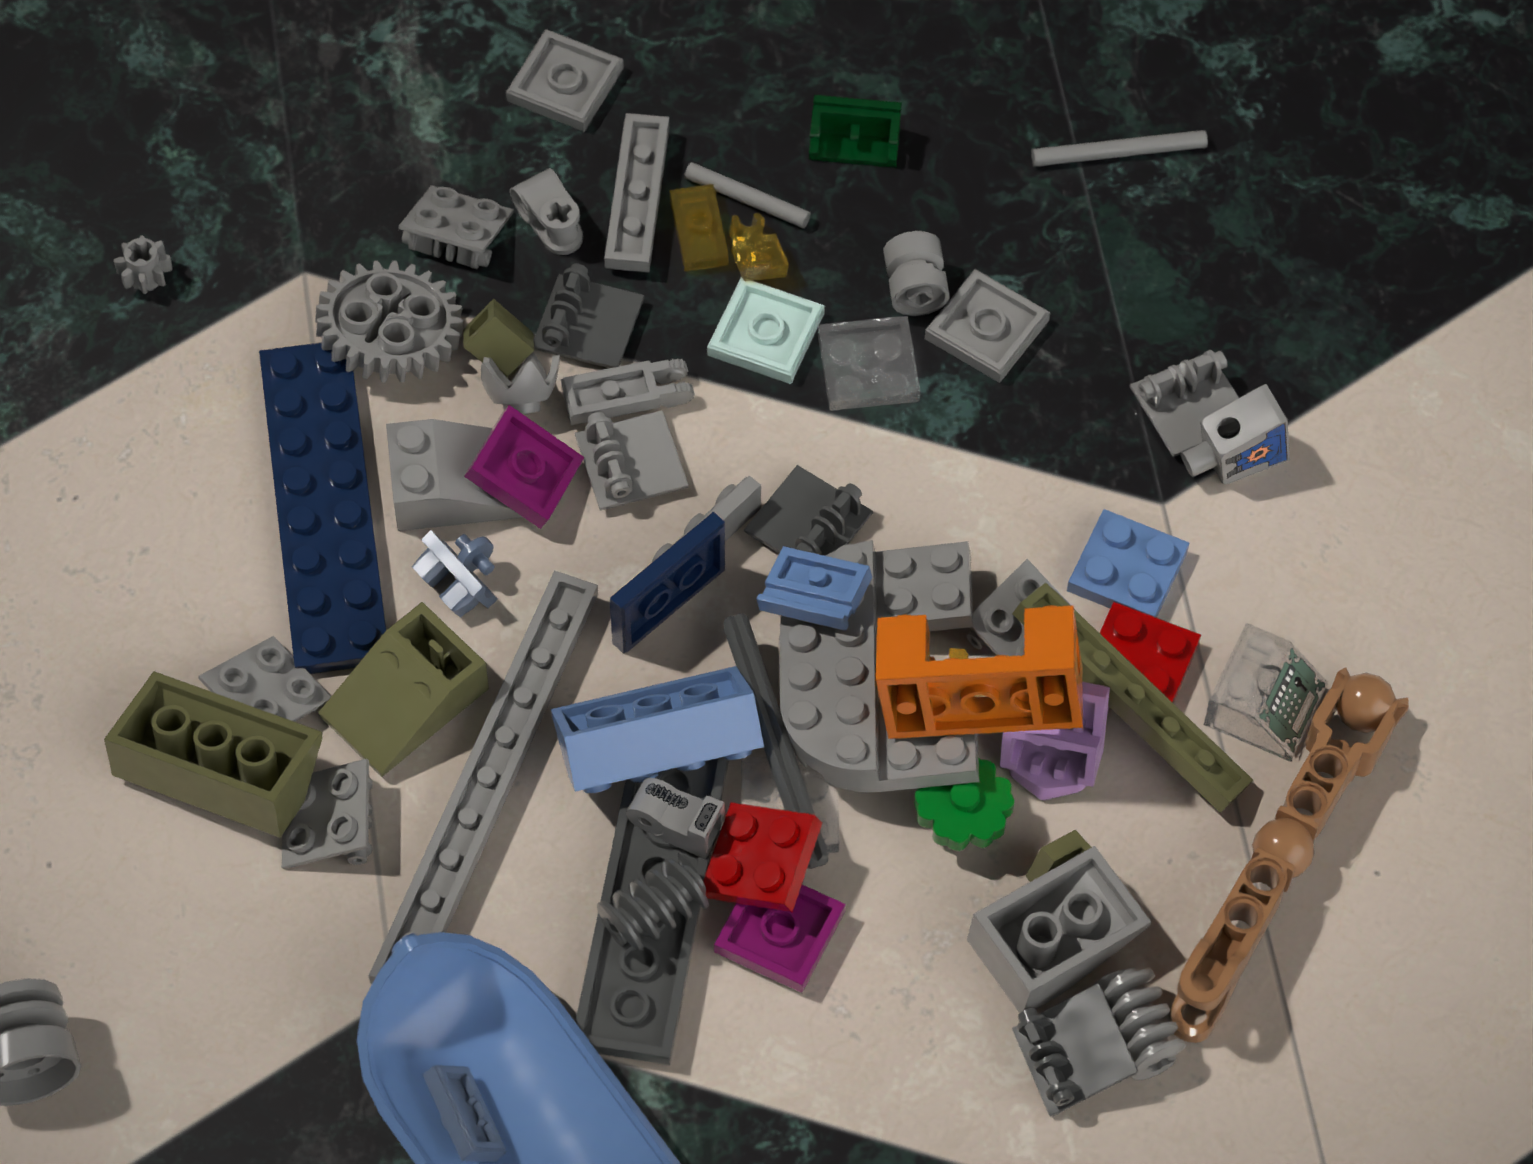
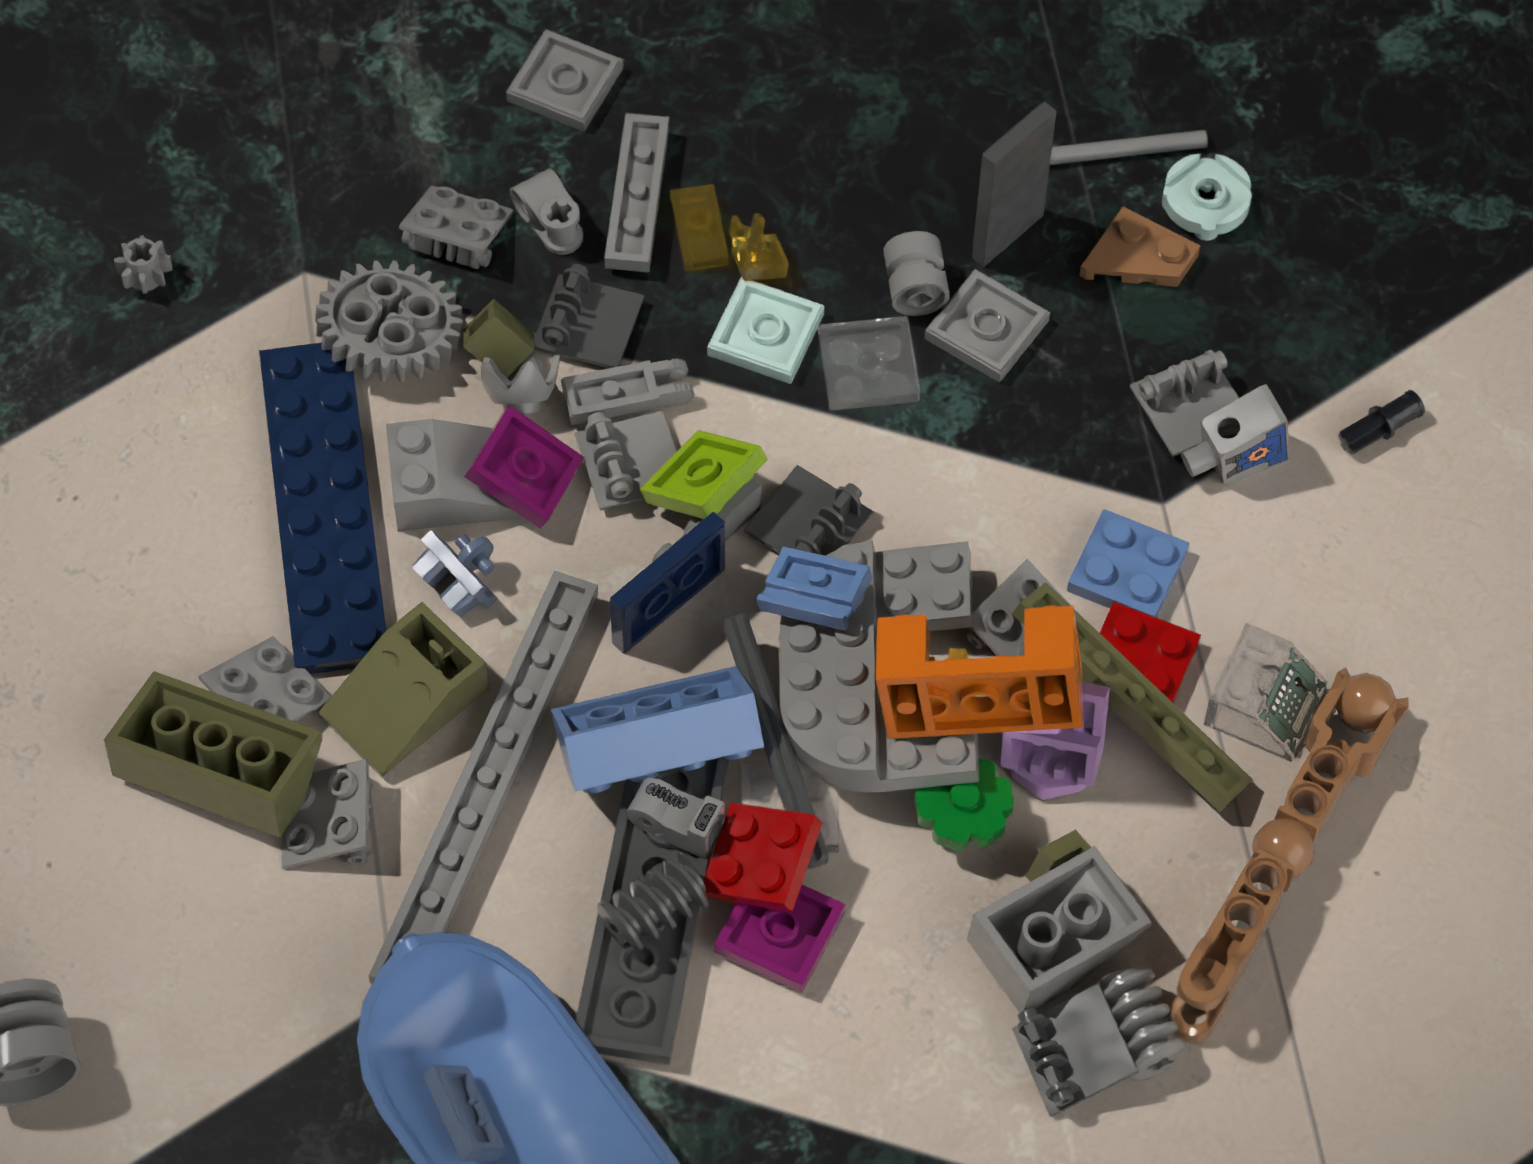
light grey bar [685,162,811,228] -> none
dark green hinge [809,95,902,167] -> none
none -> lime plate [639,430,768,519]
none -> dark grey tile [972,102,1056,267]
none -> medium nougat wing [1080,207,1200,287]
none -> light aqua plate [1162,154,1252,241]
none -> black axle [1338,390,1425,454]

